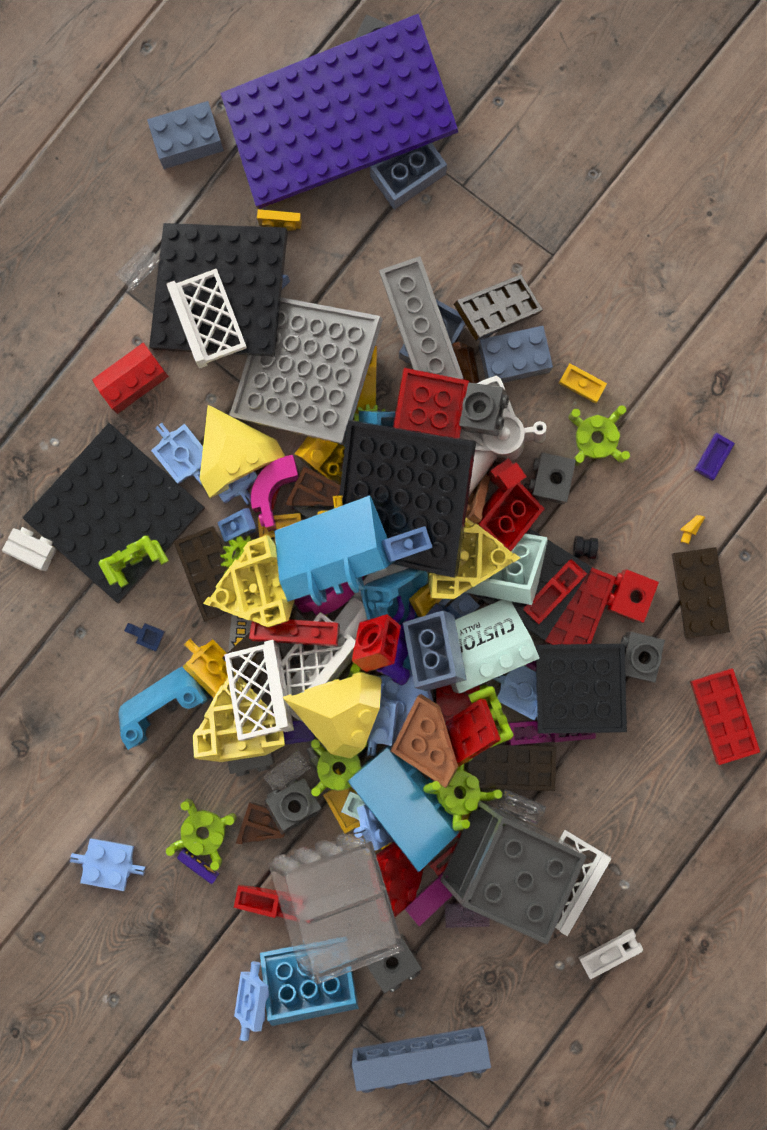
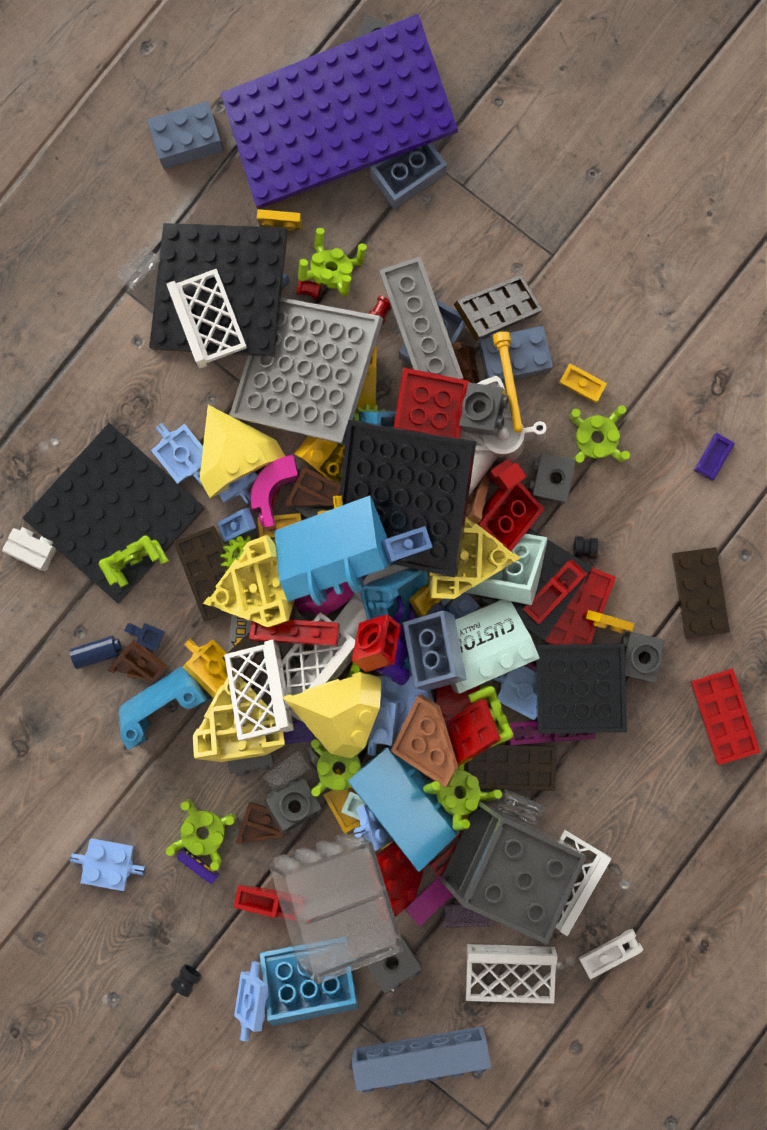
red slope [92,342,169,414] -> none
red brick [606,569,659,623] -> none
yellow bar [680,515,705,544] -> none
none -> dark blue brick [70,635,122,669]
none -> reddish brown wing [108,639,167,684]
none -> black wheel [171,964,202,997]
none -> red bush [296,280,322,300]
none -> lime plate [298,228,367,297]
none -> red bush [368,296,392,324]
none -> white fence [466,944,558,1003]
none -> yellow piece [493,332,523,433]
none -> yellow plate [586,610,635,634]

